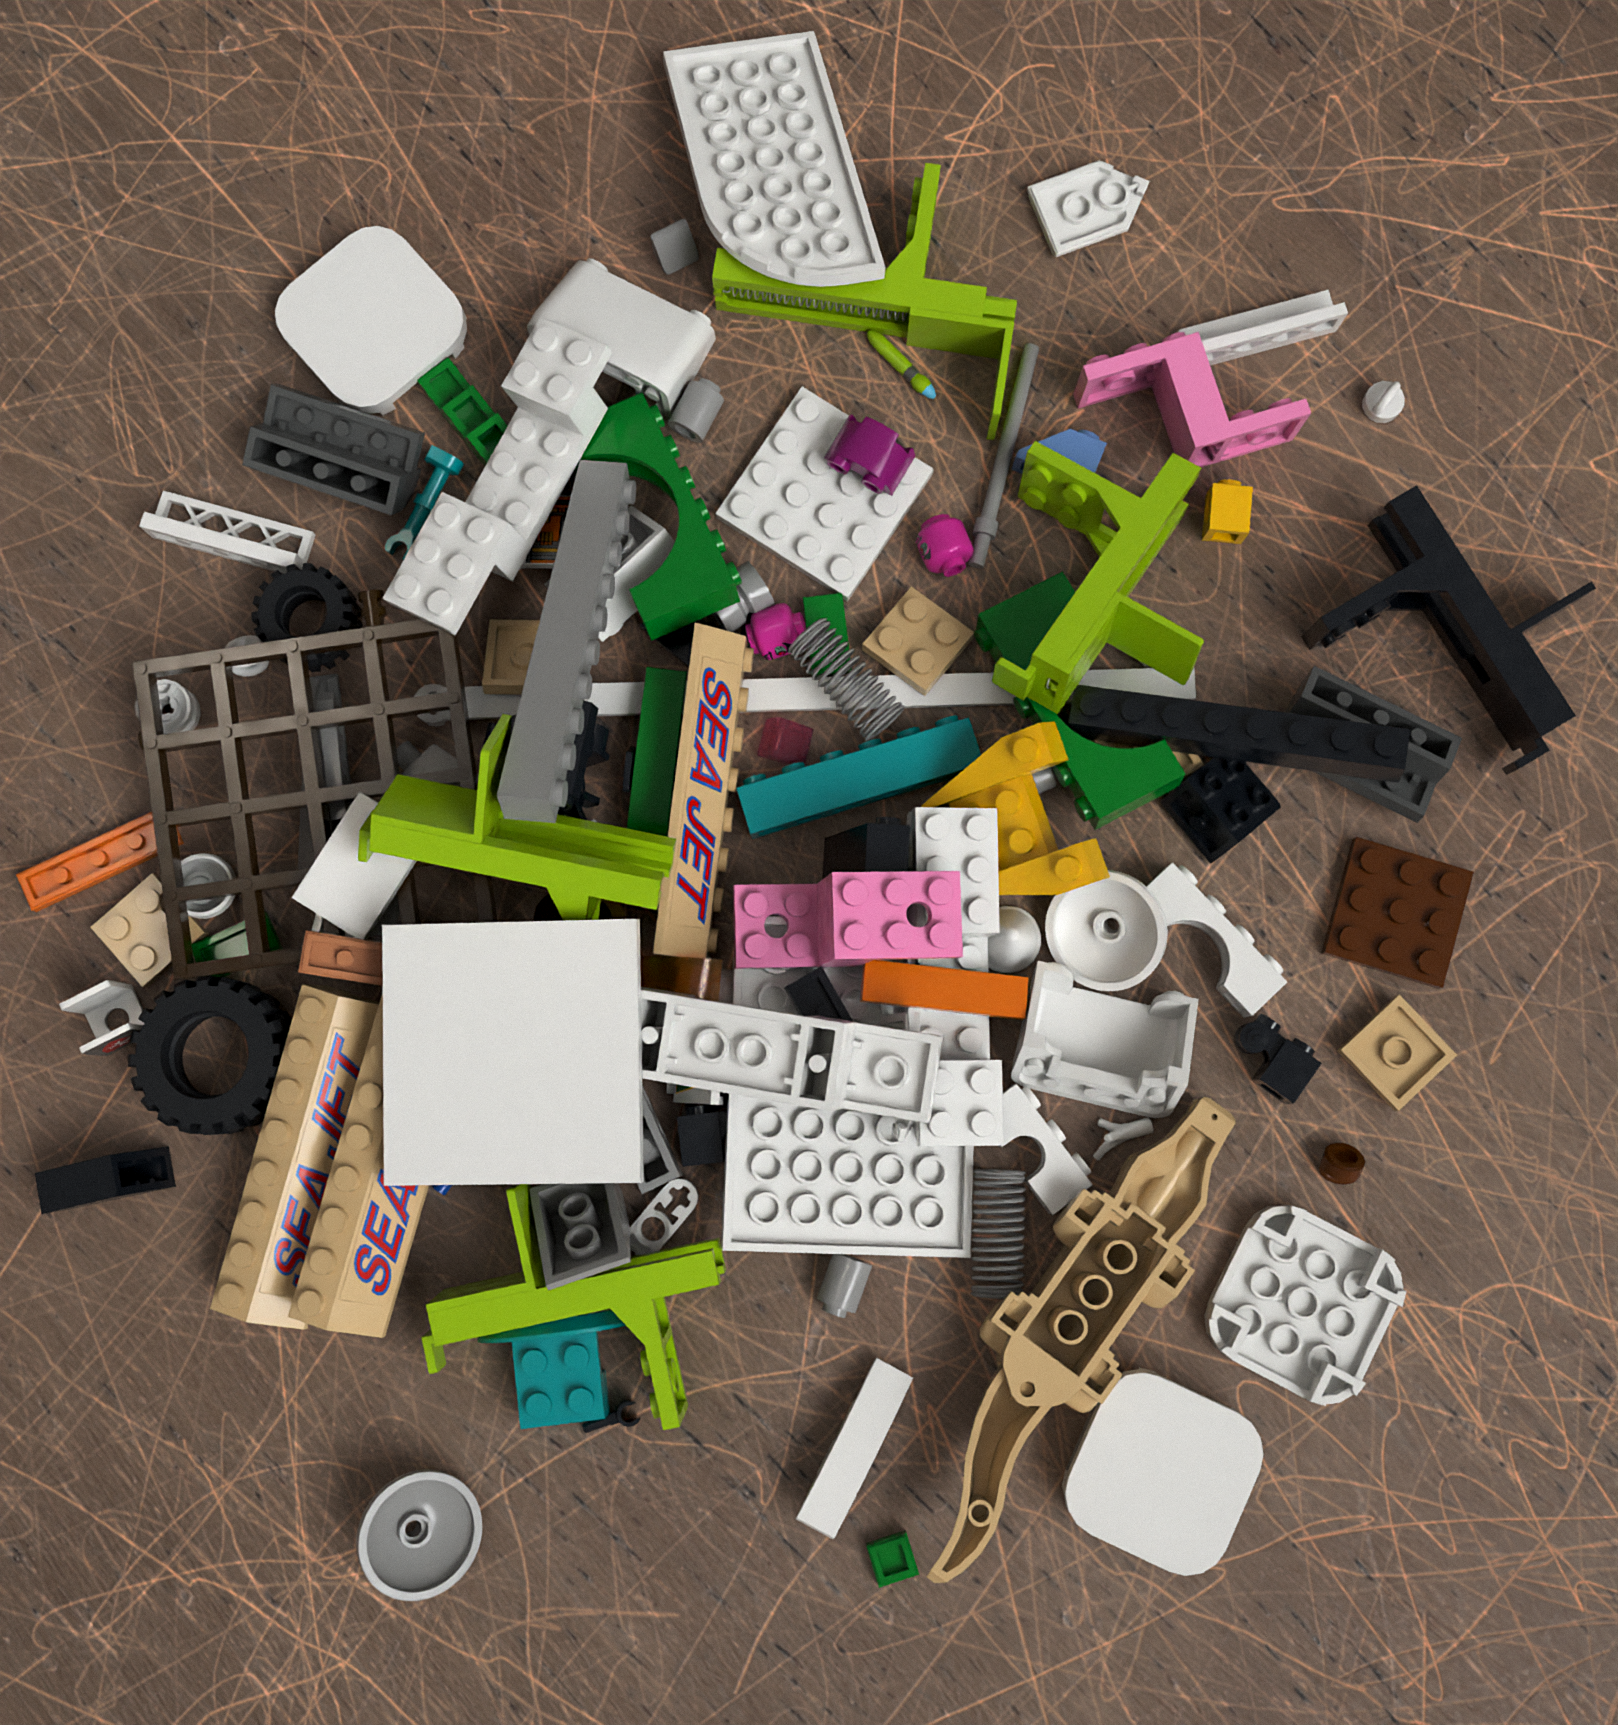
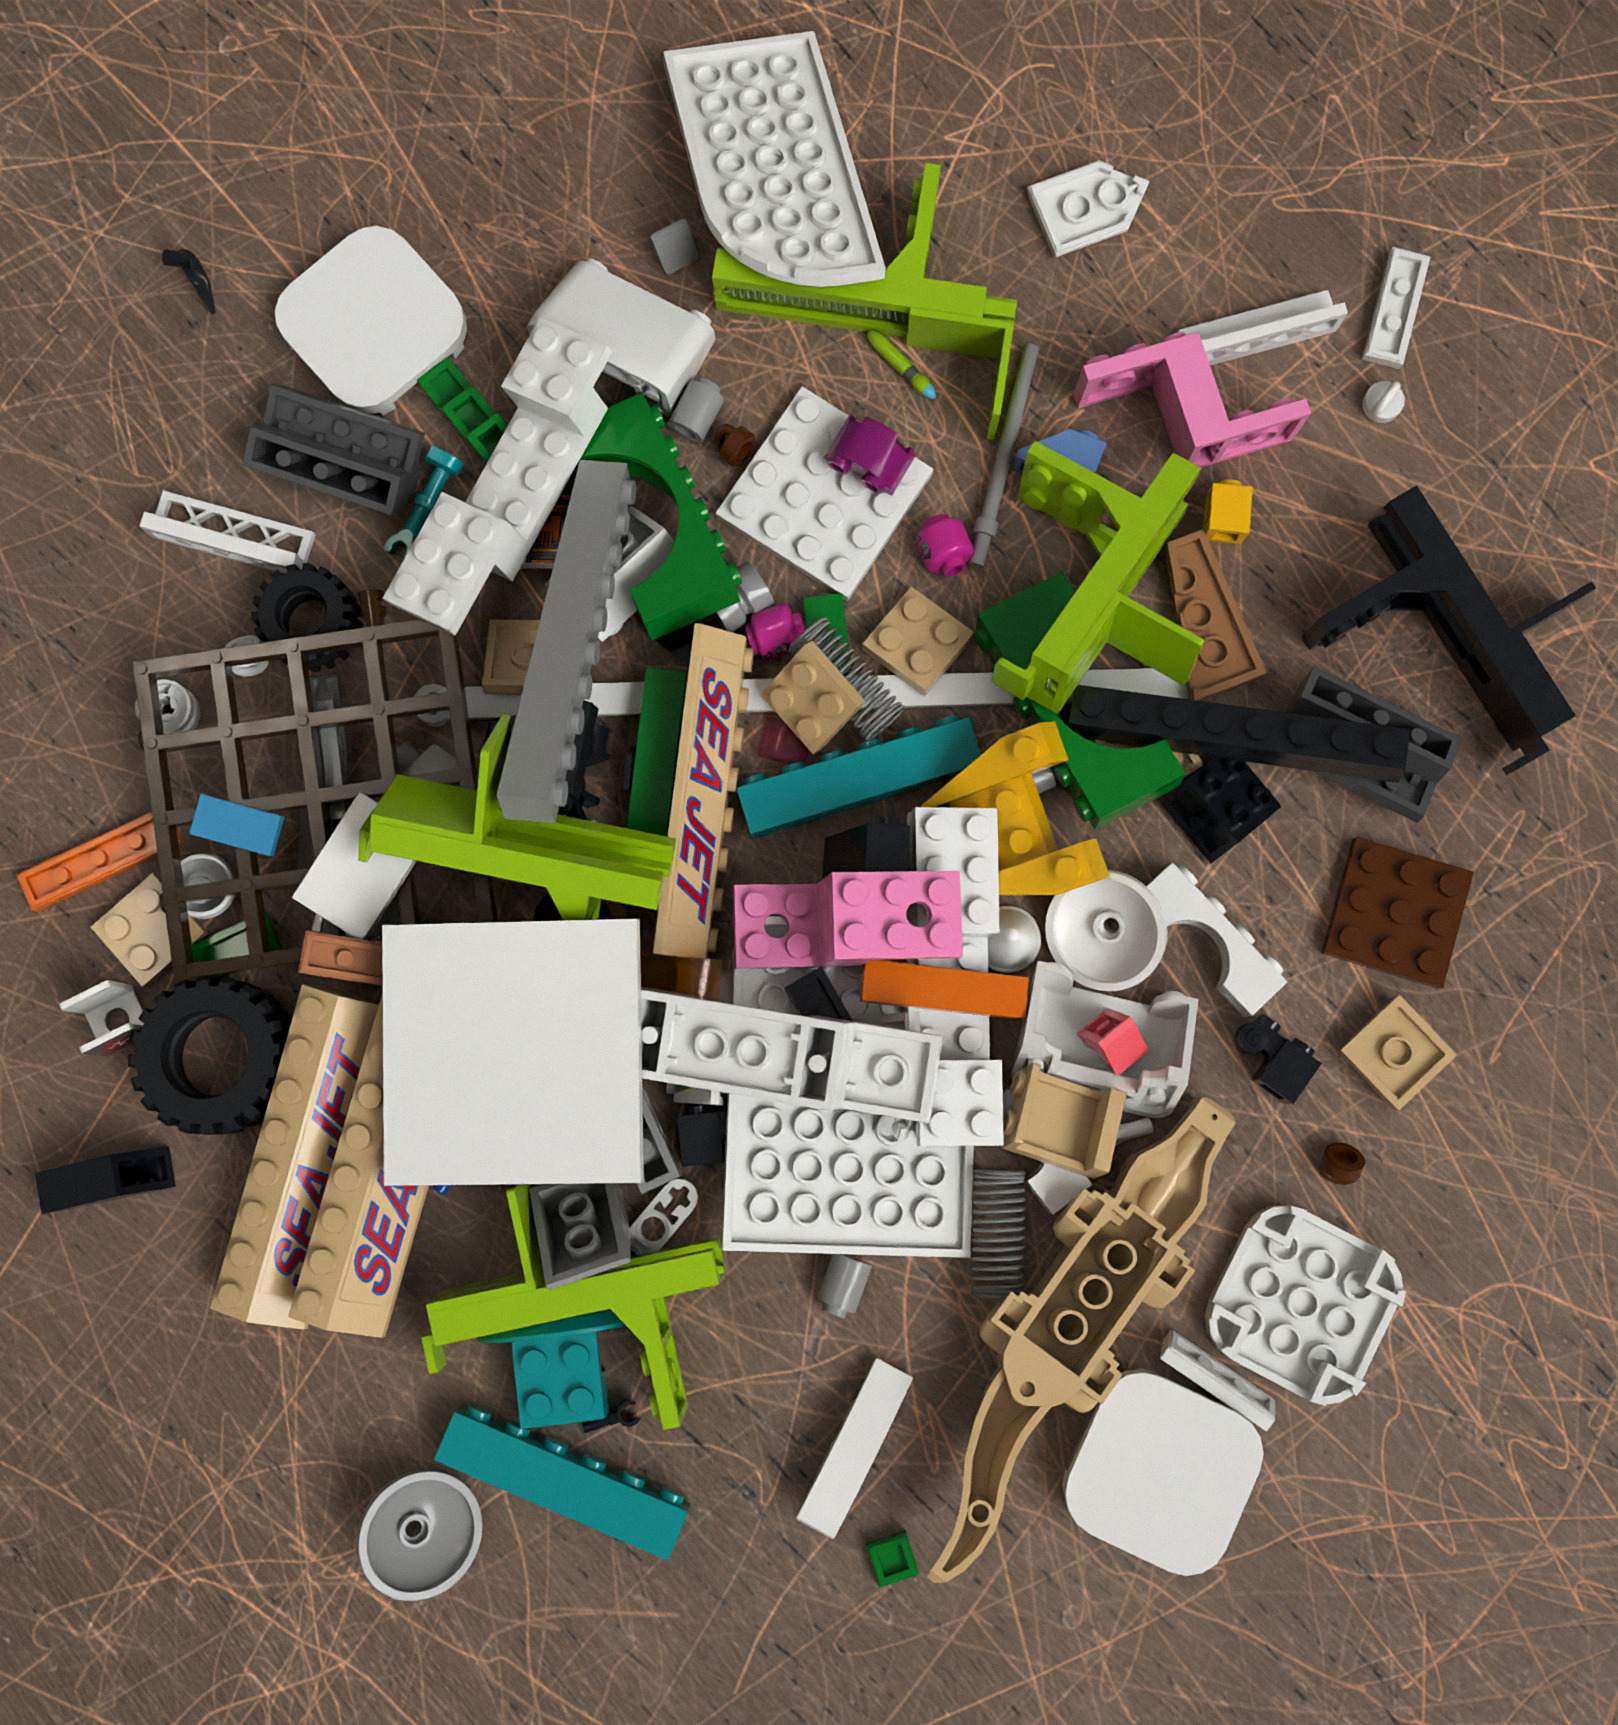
none -> black bar [162,248,216,315]
none -> dark azure tile [189,794,285,856]
none -> teal brick [434,1404,690,1561]
none -> reddish brown tile [715,424,755,467]
none -> tan plate [761,641,866,754]
none -> tan panel [1001,1062,1127,1179]
none -> coral slope [1077,1008,1148,1075]
none -> white tile [1160,1330,1275,1432]
none -> medium nougat wing [1164,529,1267,701]
none -> white tile [1362,247,1430,369]

